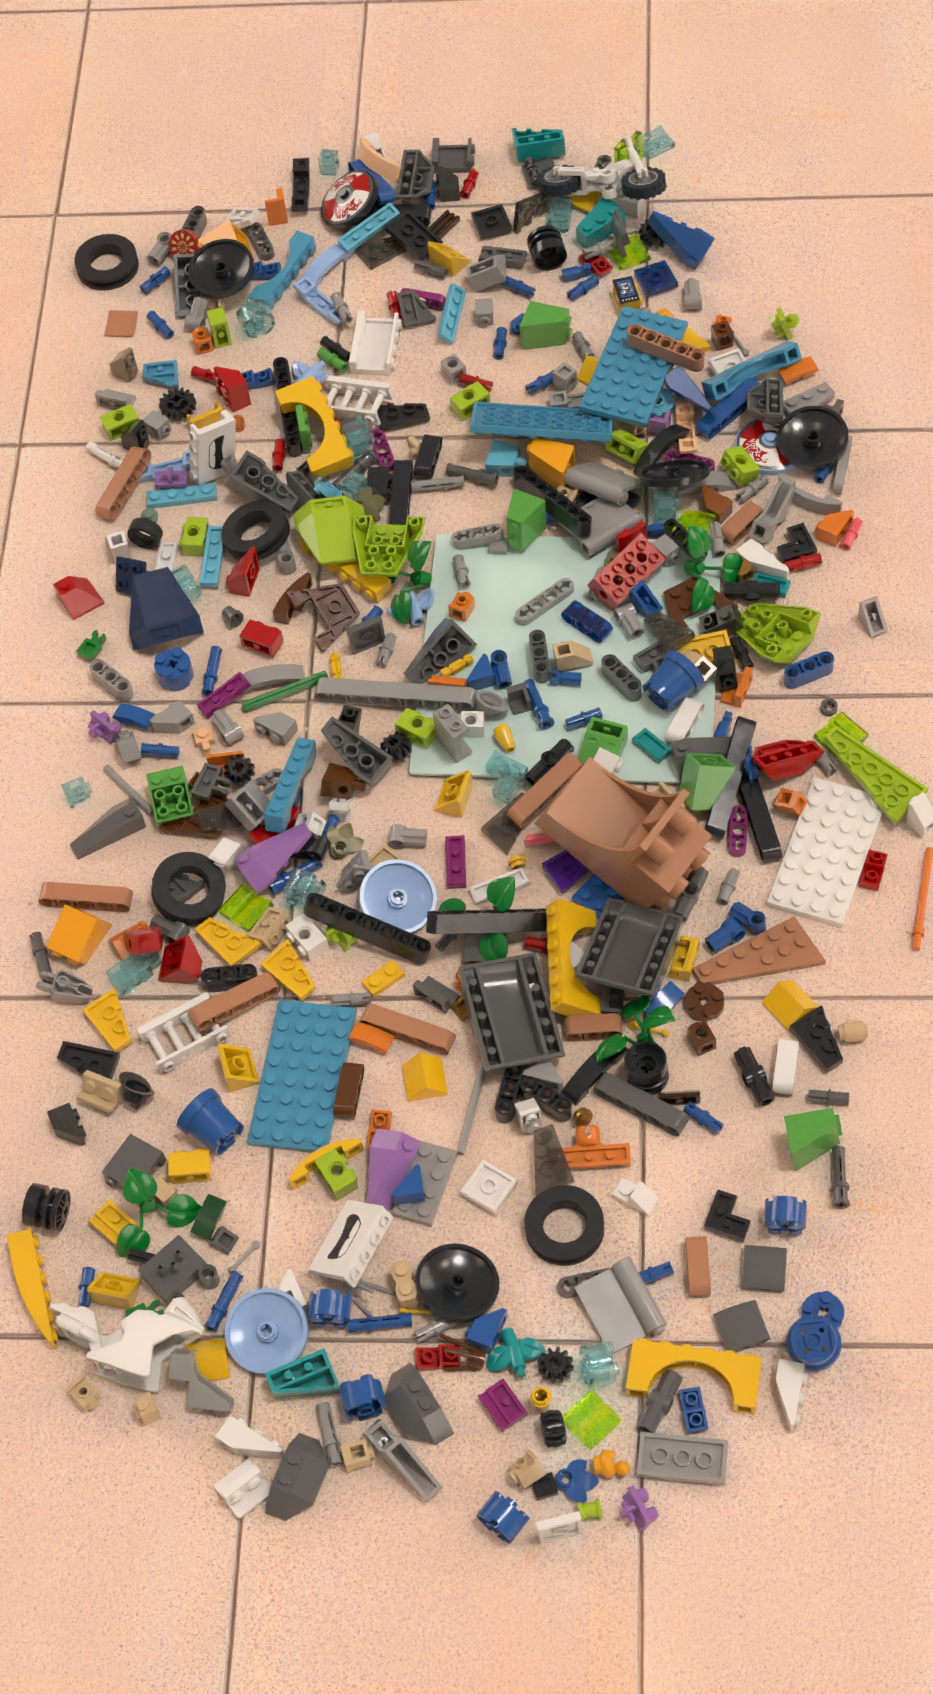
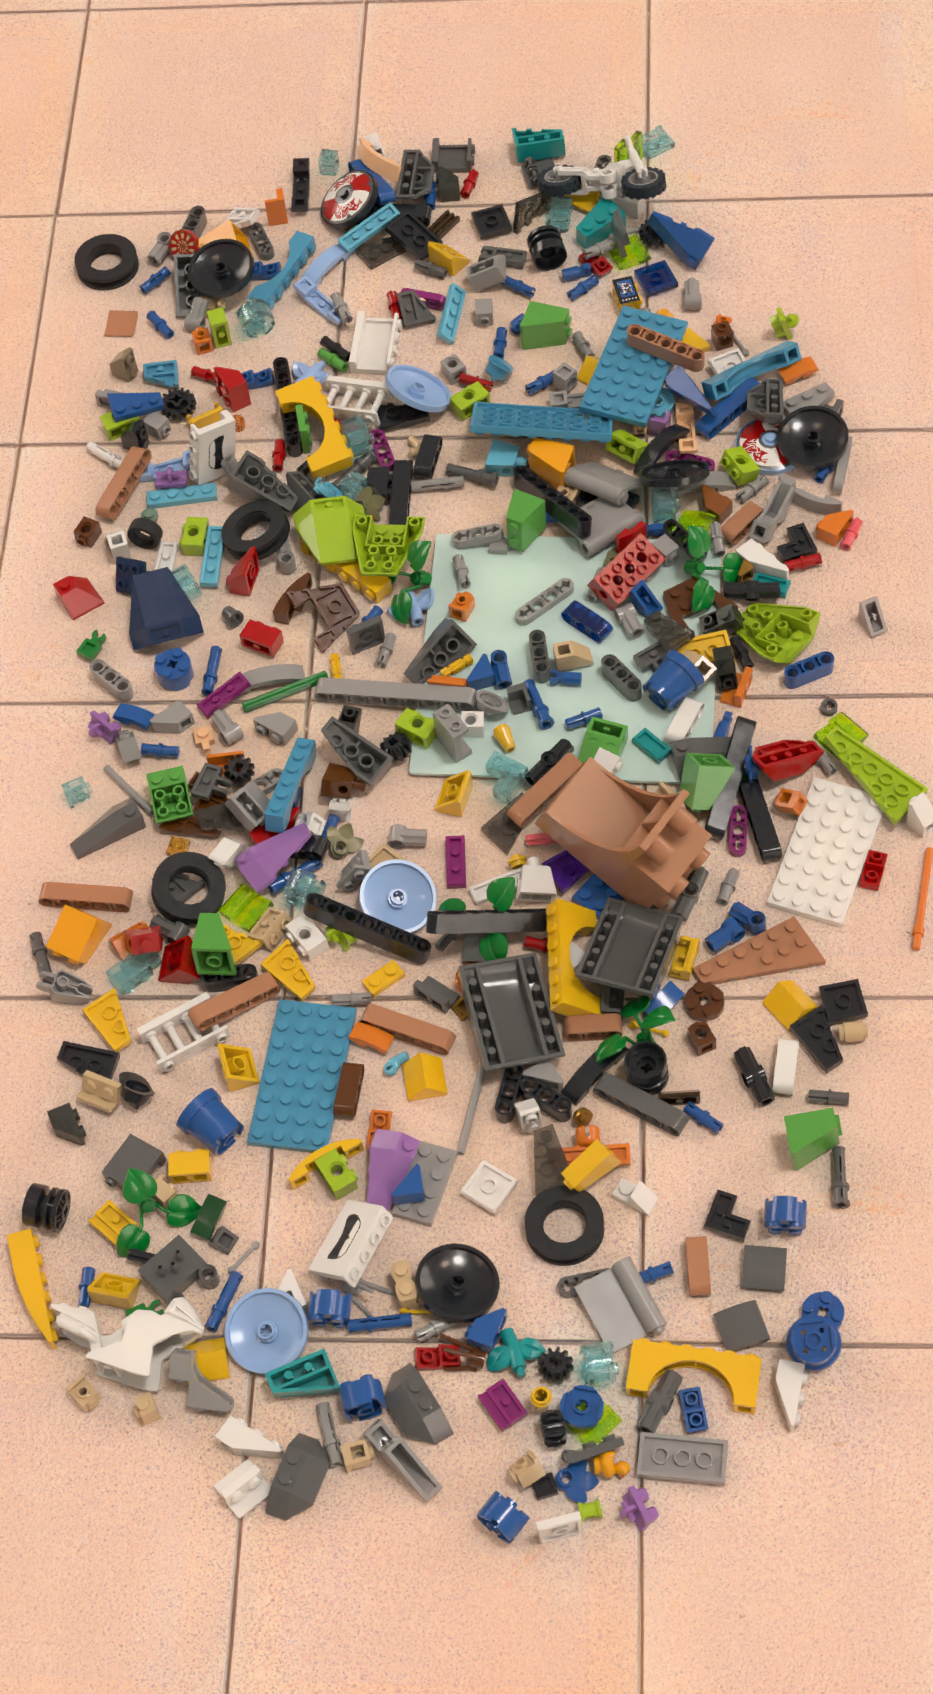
none -> reddish brown brick [73,516,102,548]
none -> blue wing [107,392,165,423]
none -> clear yellow tile [166,836,191,856]
none -> bright green slope [191,913,237,975]
none -> medium azure arm [383,1051,410,1076]
none -> light blue dish [385,365,451,412]
none -> dark azure piece [485,355,513,382]
none -> white torso [516,857,557,903]
none -> blue plate [560,1385,604,1429]
none -> yellow slope [561,1139,621,1192]
none -> dark grey plate [561,1434,625,1463]
none -> black plate [819,979,868,1024]

